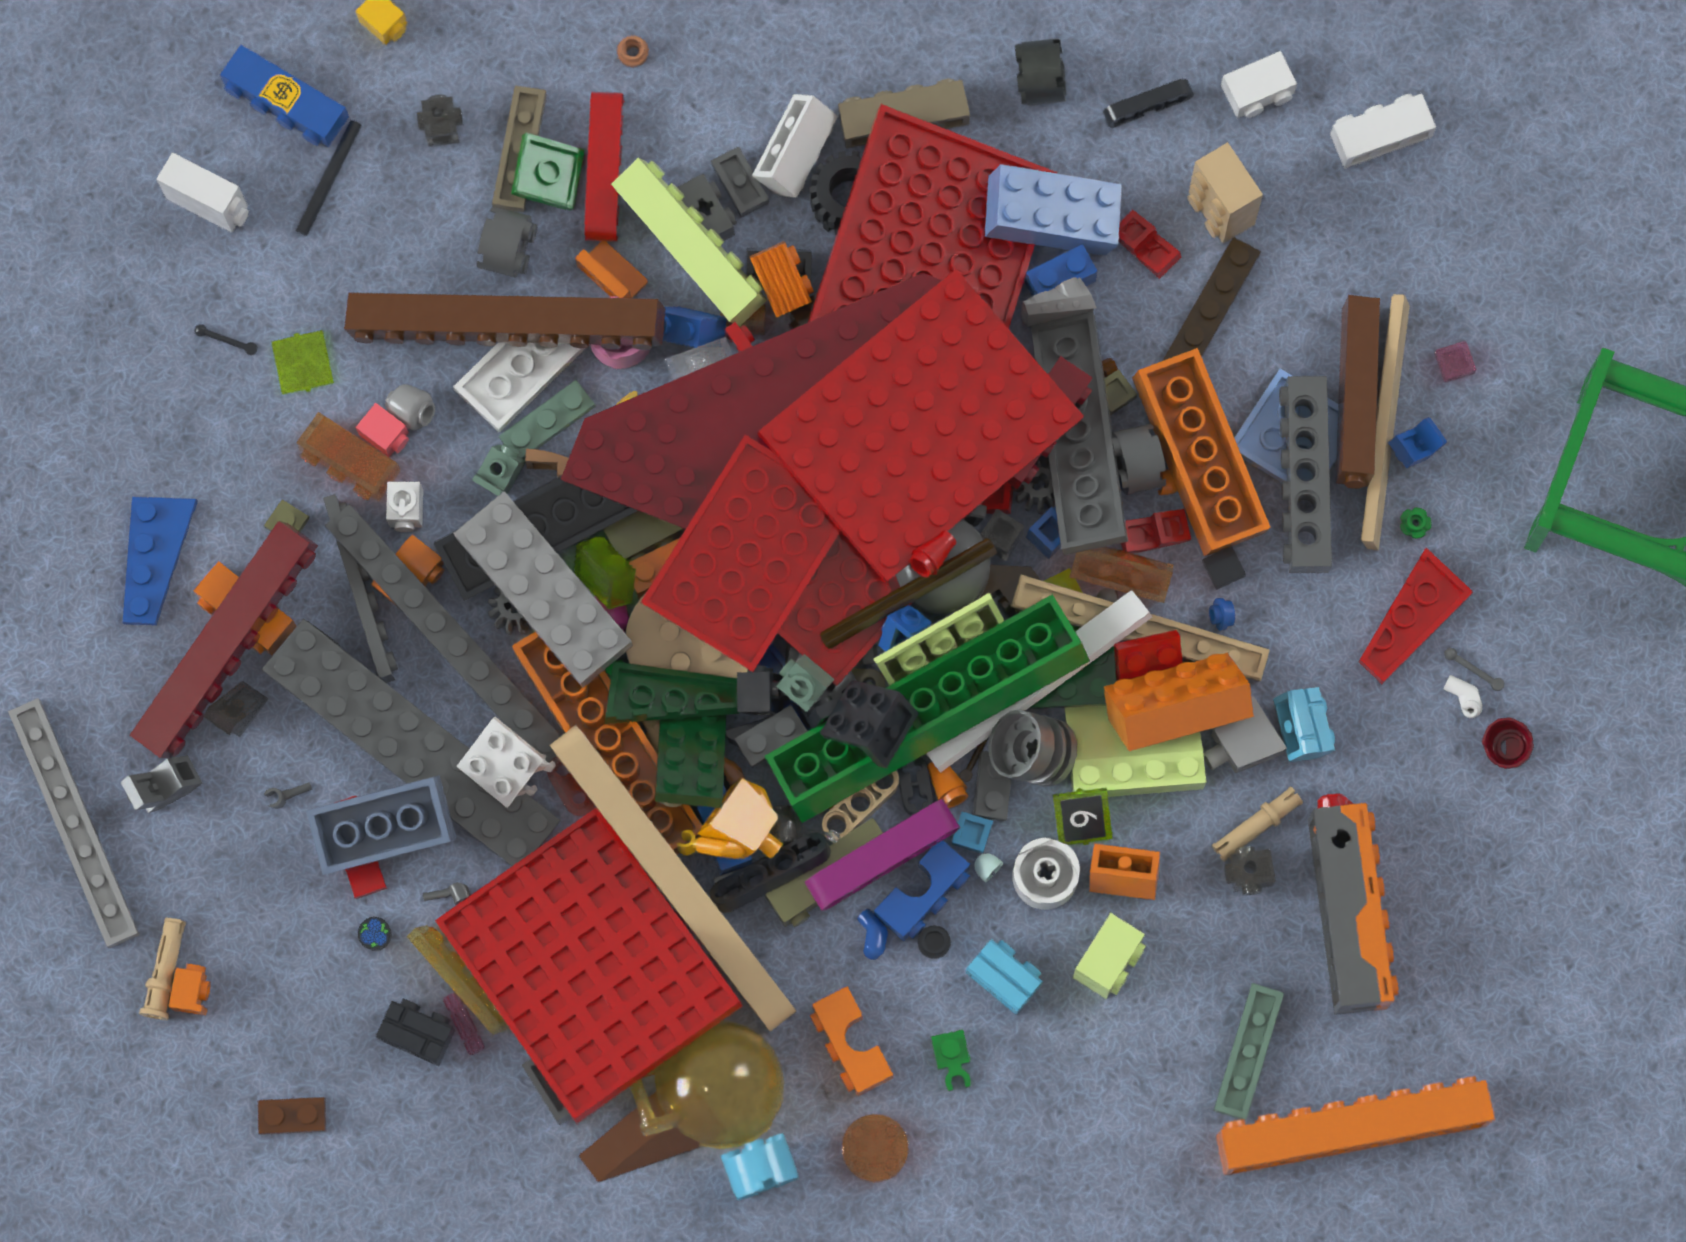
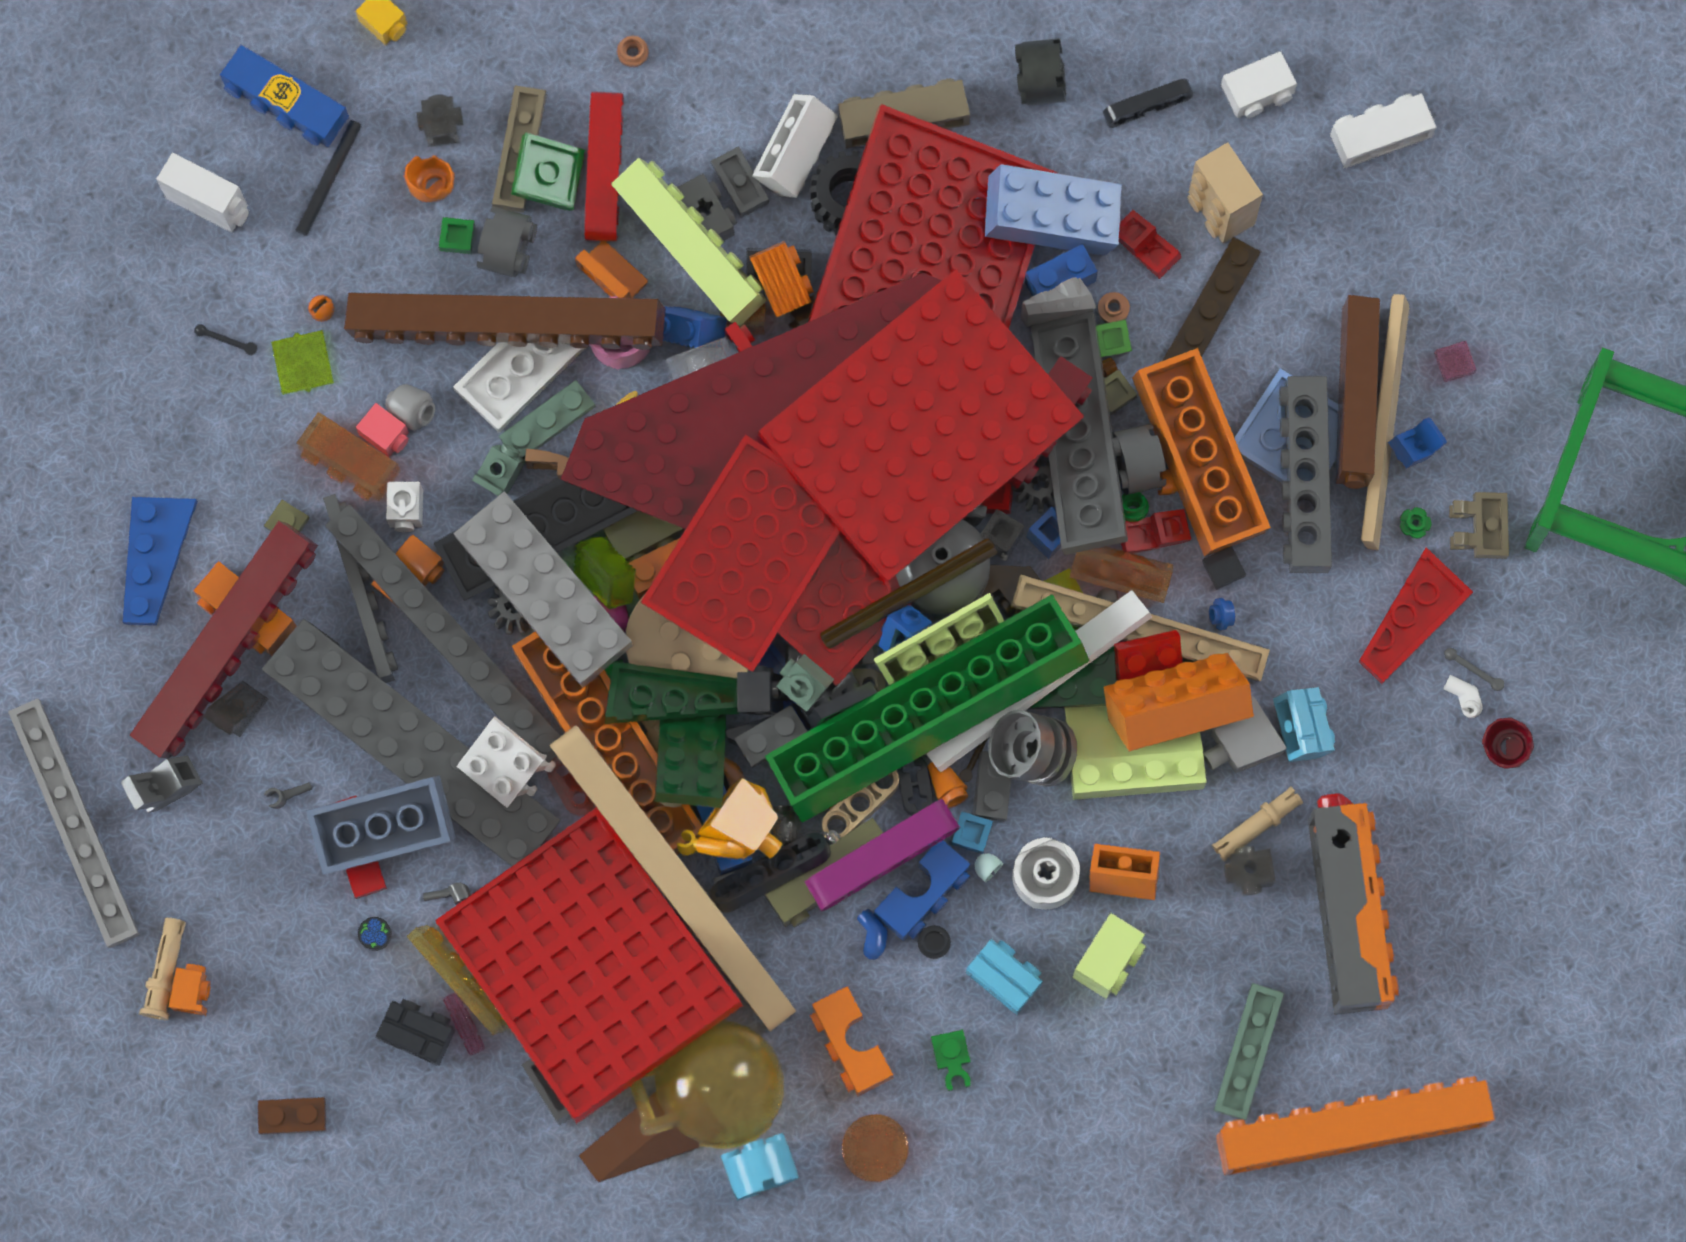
black bracket [820,680,919,768] -> none
red cone [909,530,957,578] -> none
piece [1053,787,1113,845] -> none
none -> orange hinge [308,295,335,322]
none -> orange hair [404,155,455,202]
none -> green plate [439,217,475,254]
none -> bright green plate [1096,319,1132,357]
none -> nougat plate [1098,292,1130,323]
none -> green plate [1122,492,1149,522]
none -> dark tan plate [1449,492,1509,559]

